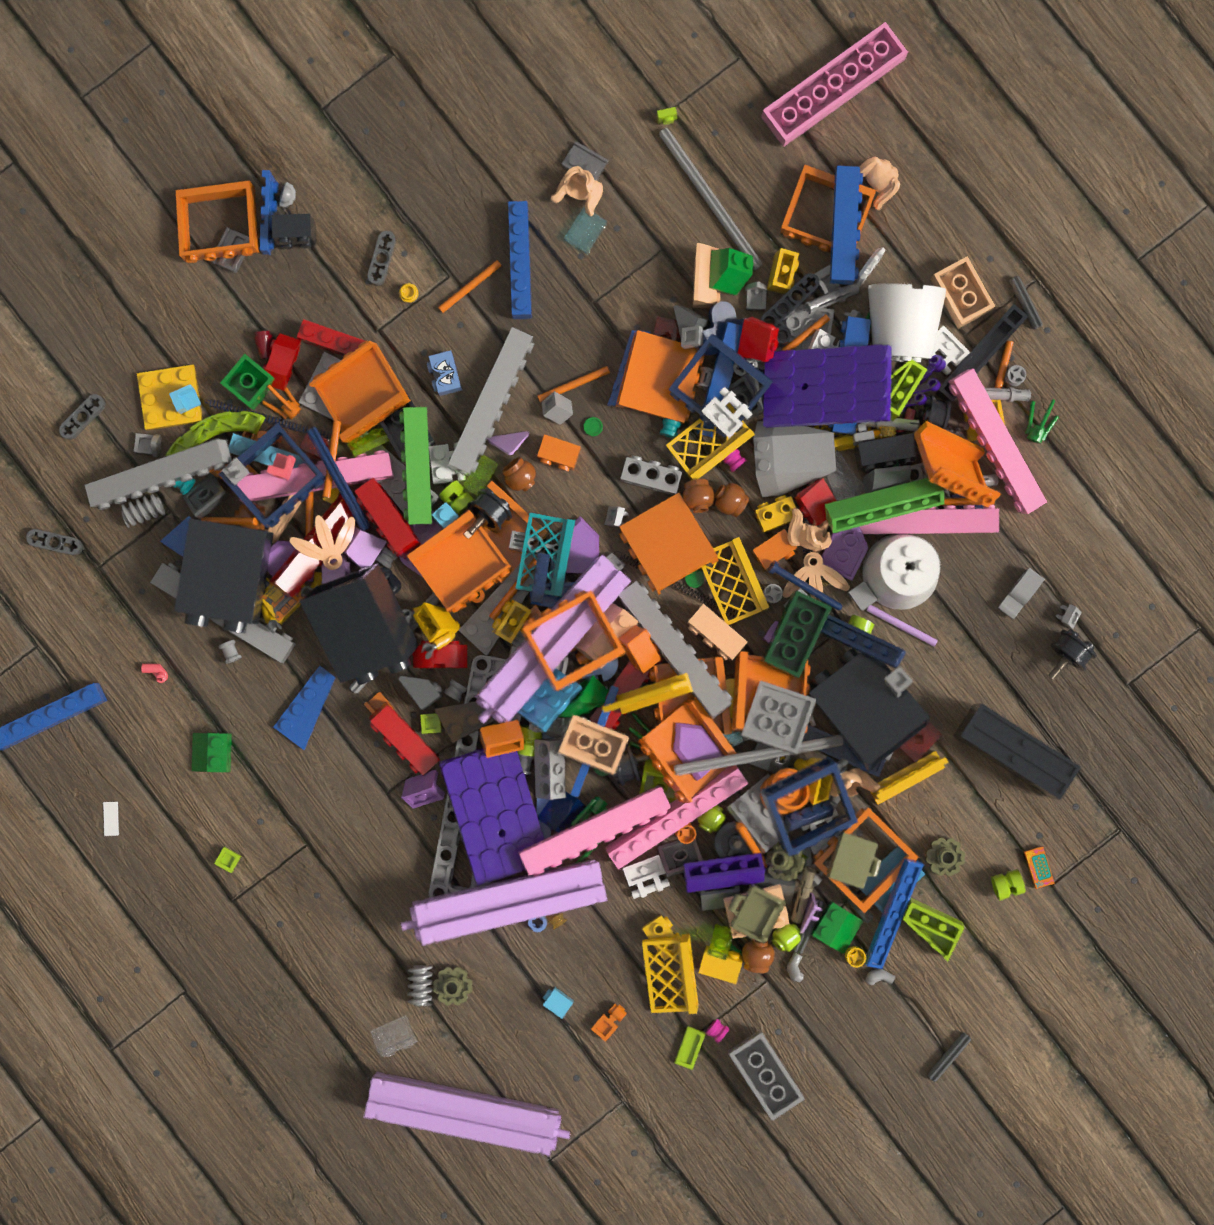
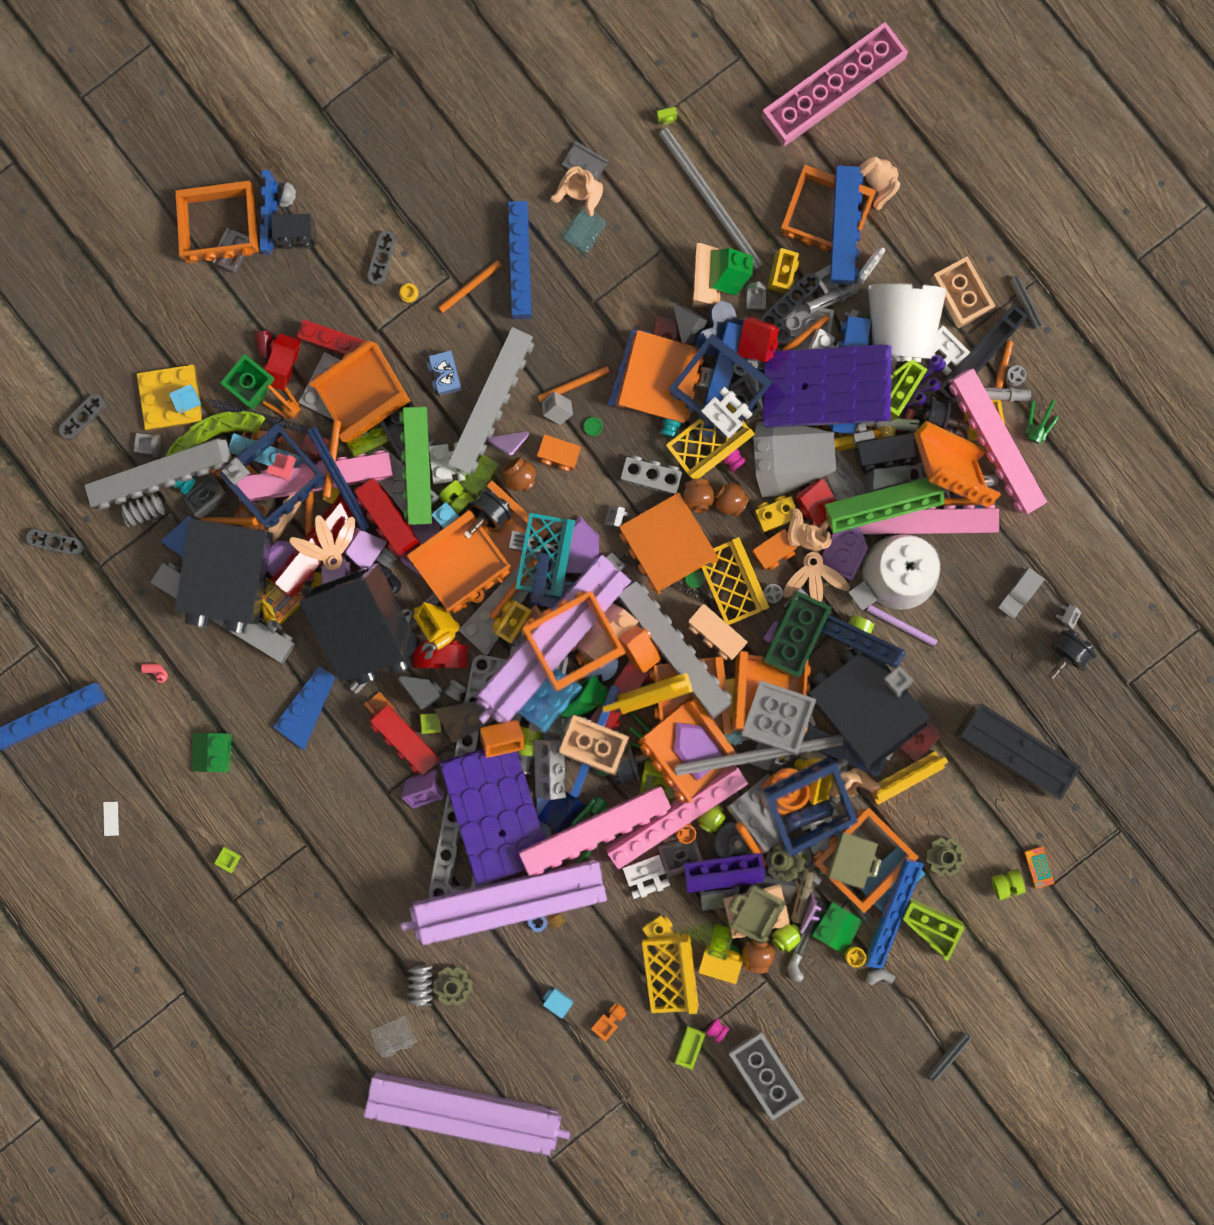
light grey bush [218,640,242,664] -> none
light grey tile [681,326,704,349] -> none
dark blue bar [768,560,843,610] -> none

